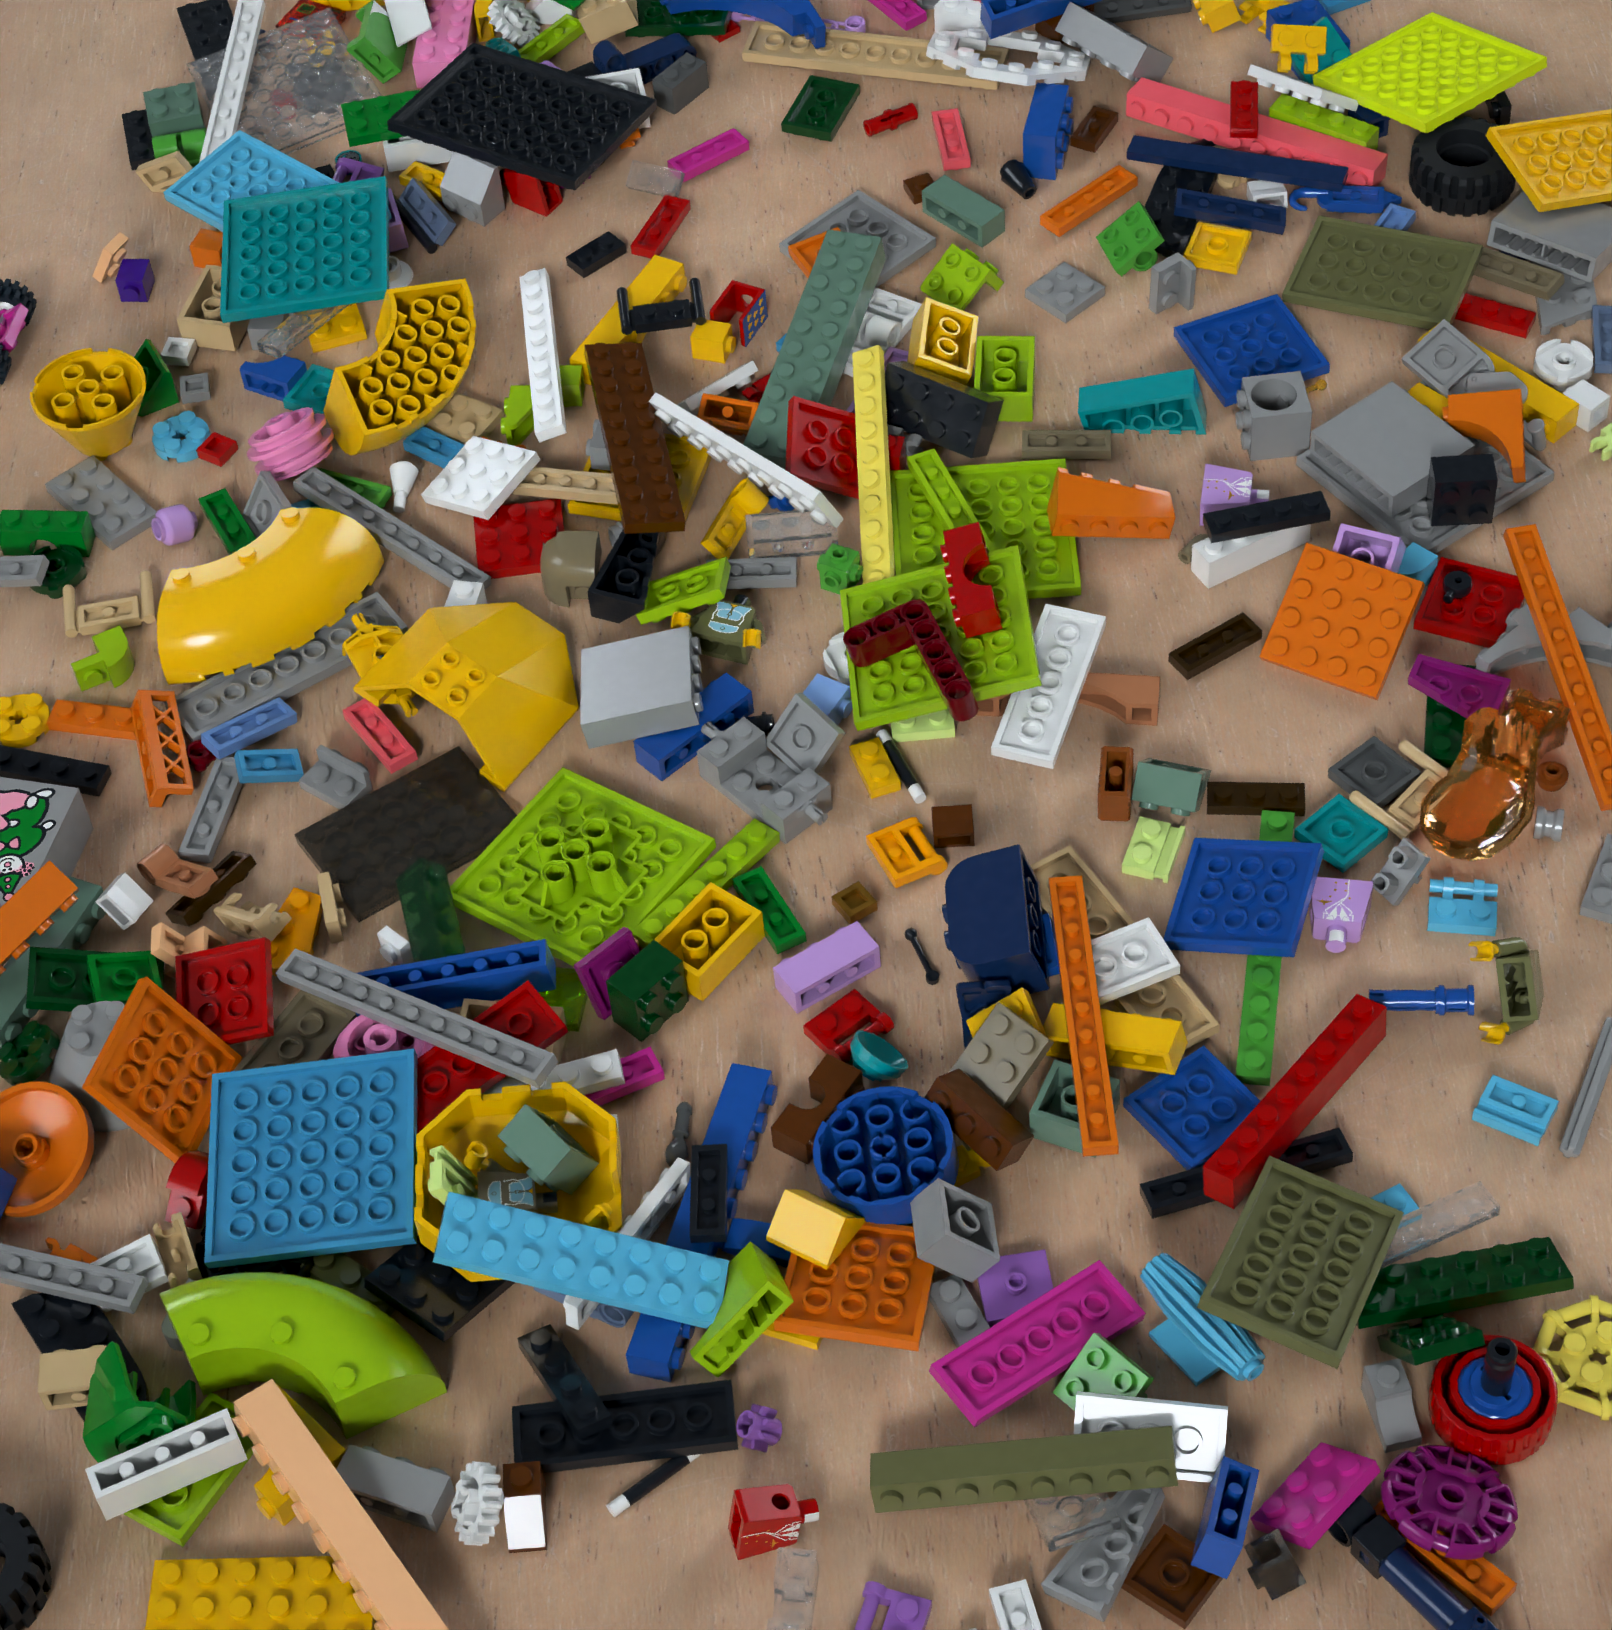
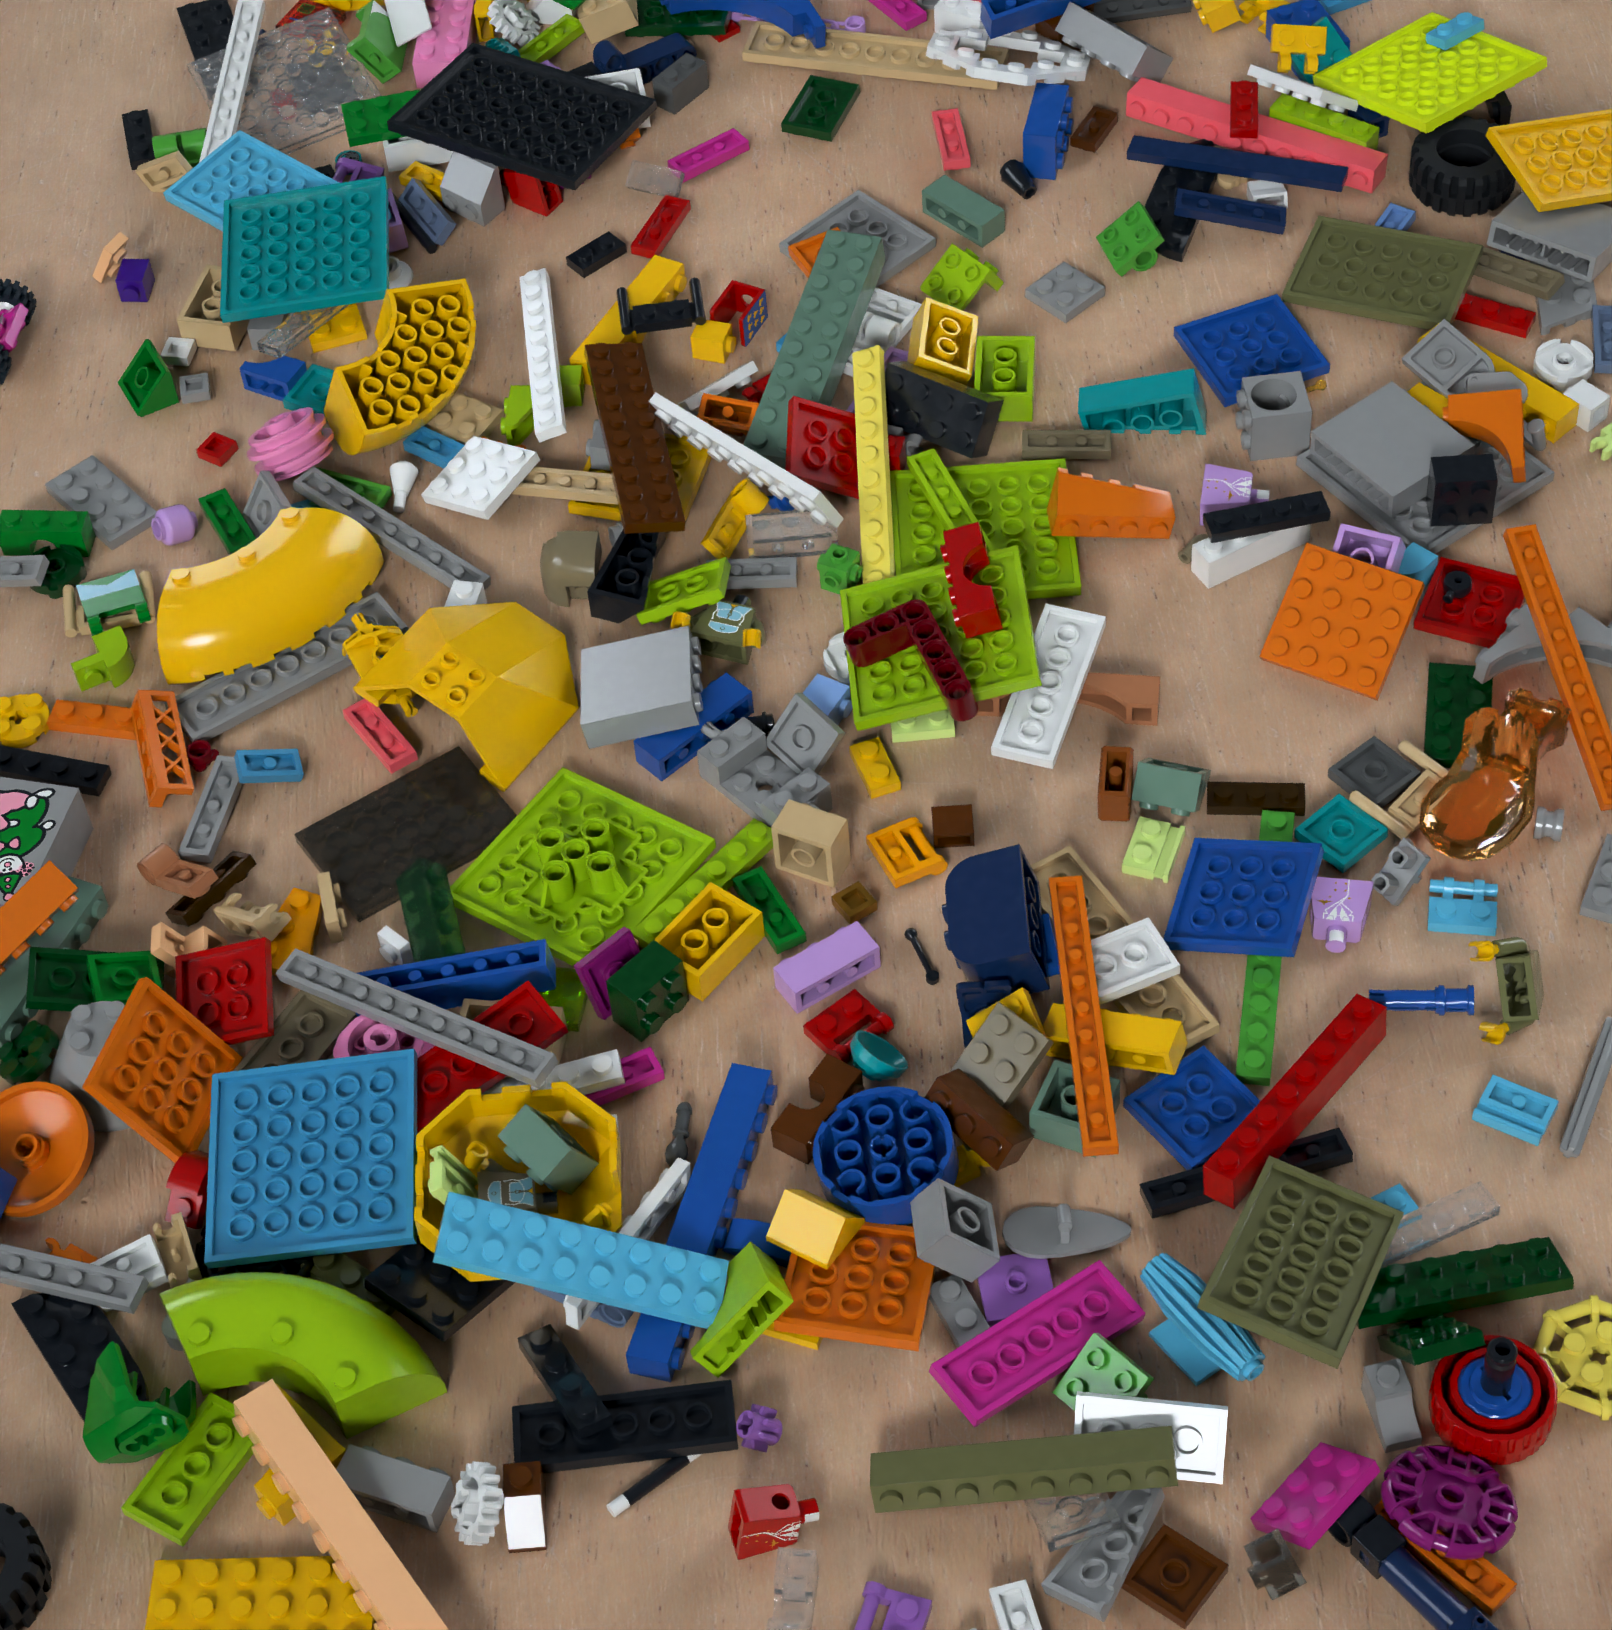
yellow cone [30,348,146,461] -> none
tan brick [38,1345,107,1410] -> none
white brick [85,1408,248,1521] -> none
white piece [95,872,154,930] -> none
sand green brick [143,82,205,137] -> none
medium azure plate [152,411,211,463] -> none
orange brick [189,228,223,268] -> none
medium blue plate [201,697,297,760] -> none
light grey bracket [299,745,373,814] -> none
red plate [473,499,565,579] -> none
black plate [690,1144,728,1243] -> none
red pin [863,103,918,137] -> none
black bar [876,729,926,804] -> none
reddish brown plate [903,173,934,205] -> none
orange plate [1040,165,1138,237] -> none
light grey bracket [1149,252,1196,314] -> none
dark brown plate [1168,612,1262,680] -> none
yellow plate [1183,222,1252,275] -> none
blue brick [1190,1456,1259,1579] -> none
blue plate [1289,186,1402,214] -> none
magenta wing [1408,654,1511,732] -> none
dark orange plate [1535,761,1569,792] -> none
none -> green flag [76,569,151,636]
none -> tan brick [771,799,851,888]
none -> light grey shield [1002,1204,1131,1259]
none -> medium azure plate [1426,12,1485,51]

